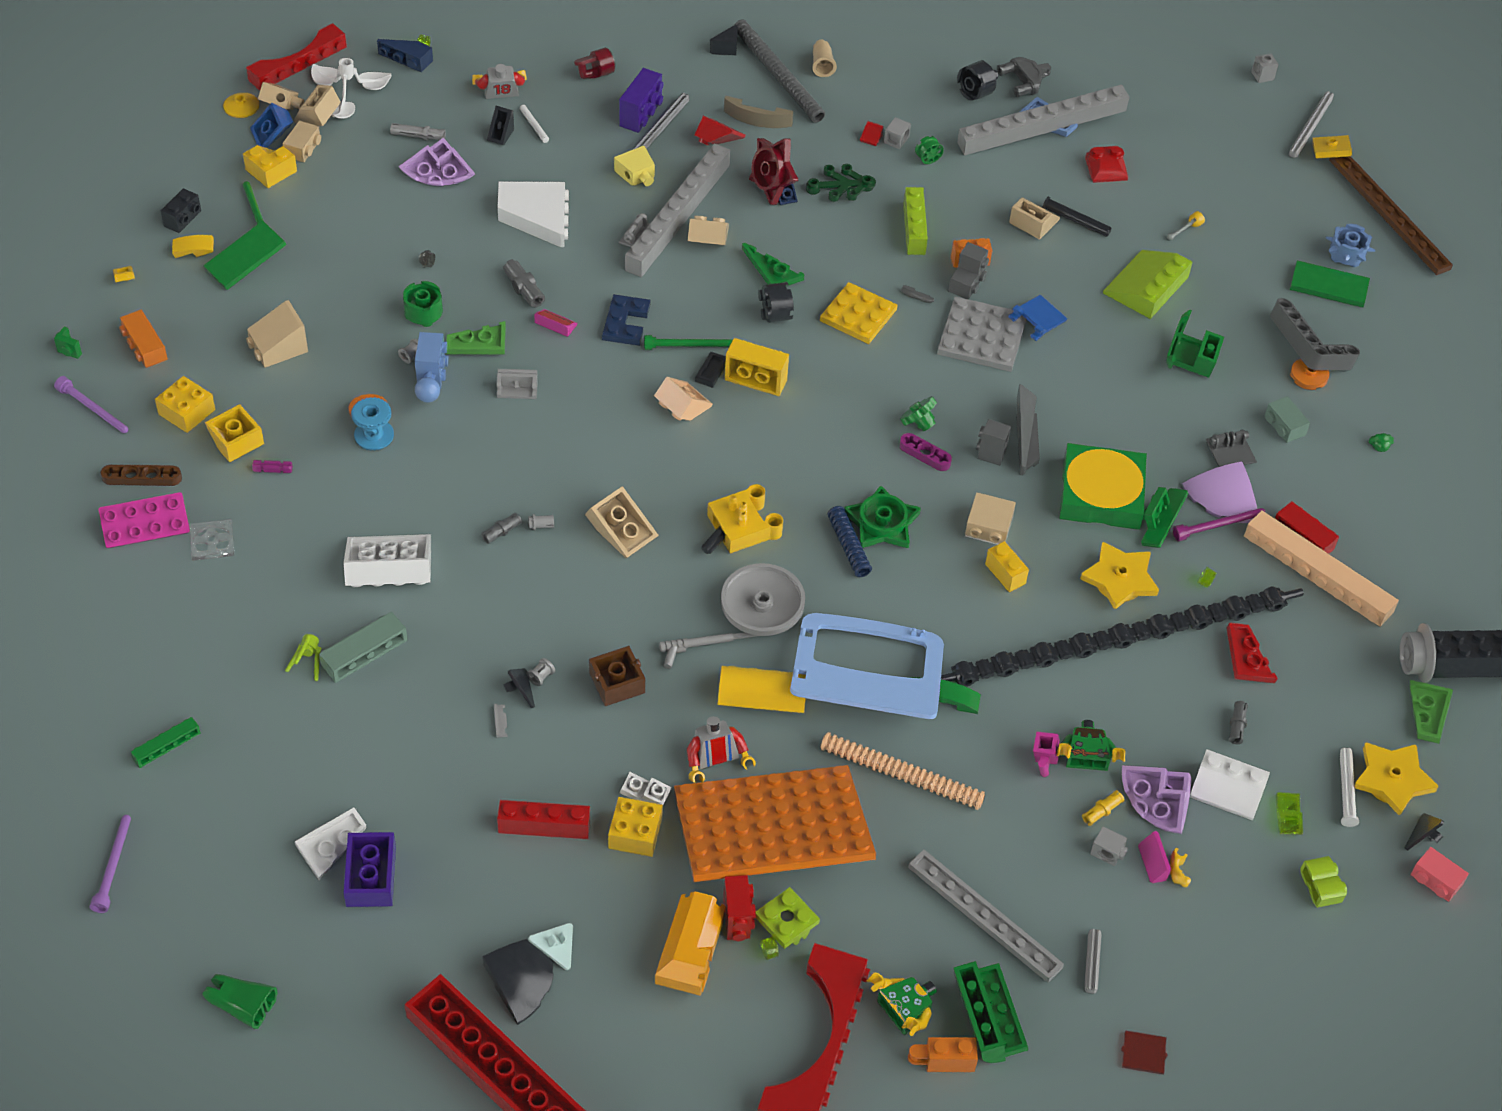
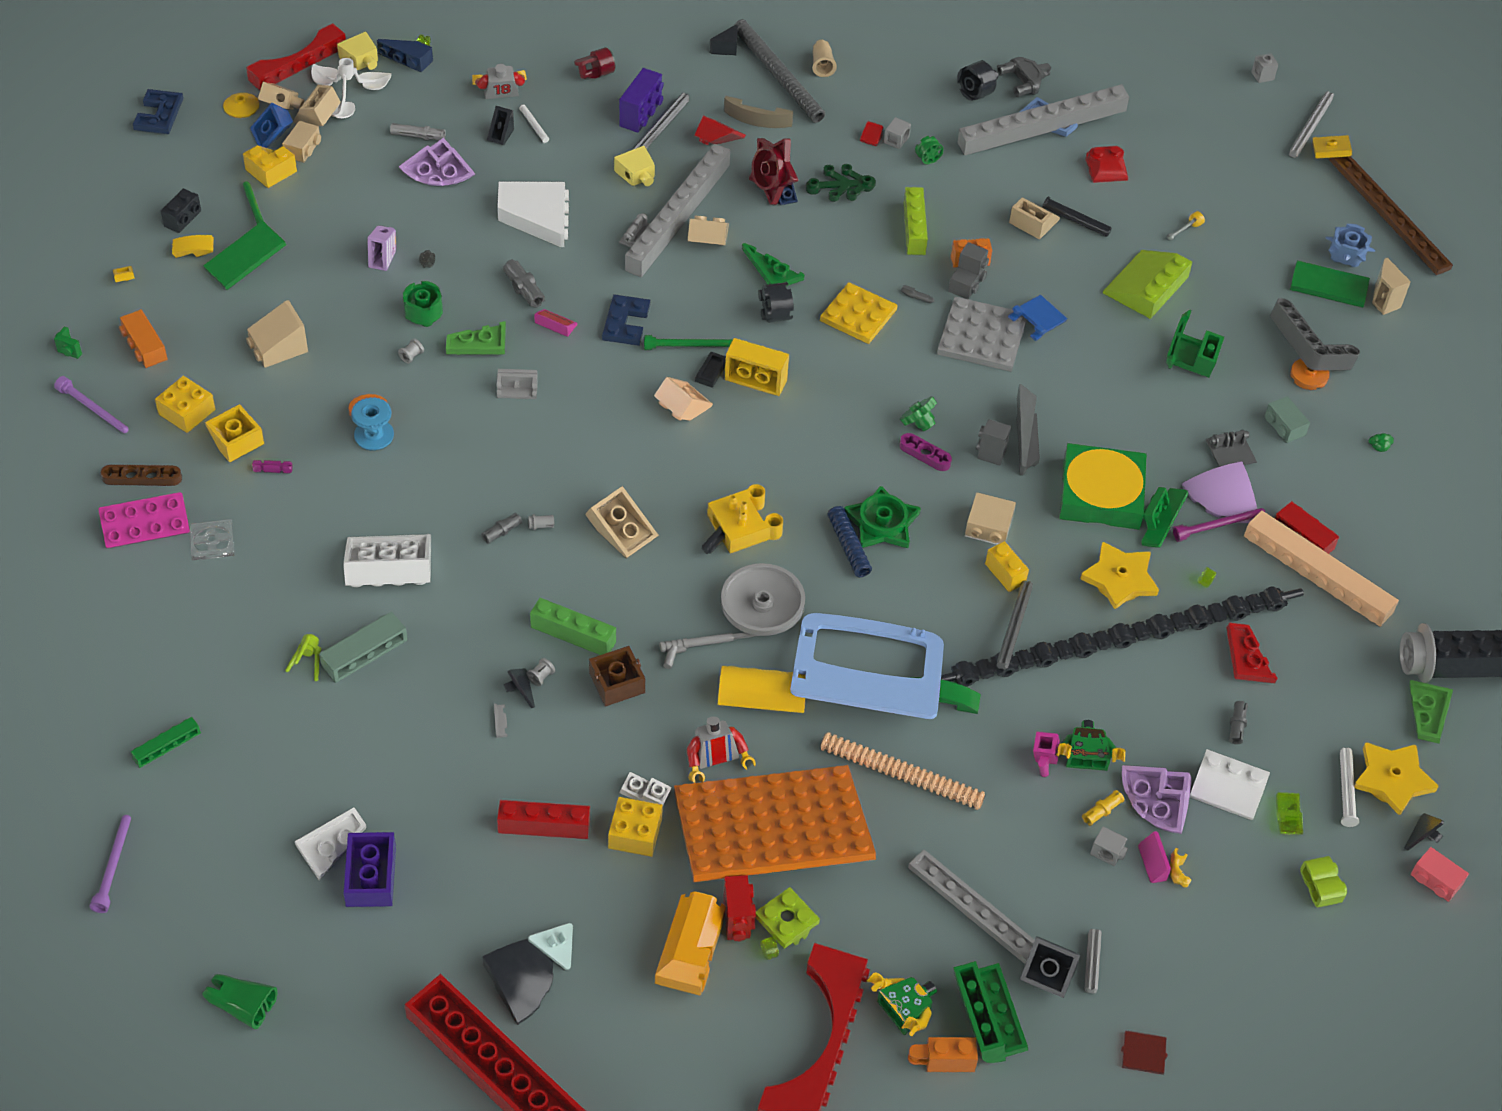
medium blue brick [415,332,449,403] -> none
none -> dark blue plate [133,89,184,134]
none -> light yellow torso [337,31,378,70]
none -> lavender torso [367,226,396,271]
none -> bright green brick [530,598,616,655]
none -> dark grey axle [997,580,1033,670]
none -> black slope [1020,936,1081,998]
none -> tan slope [1372,258,1411,315]

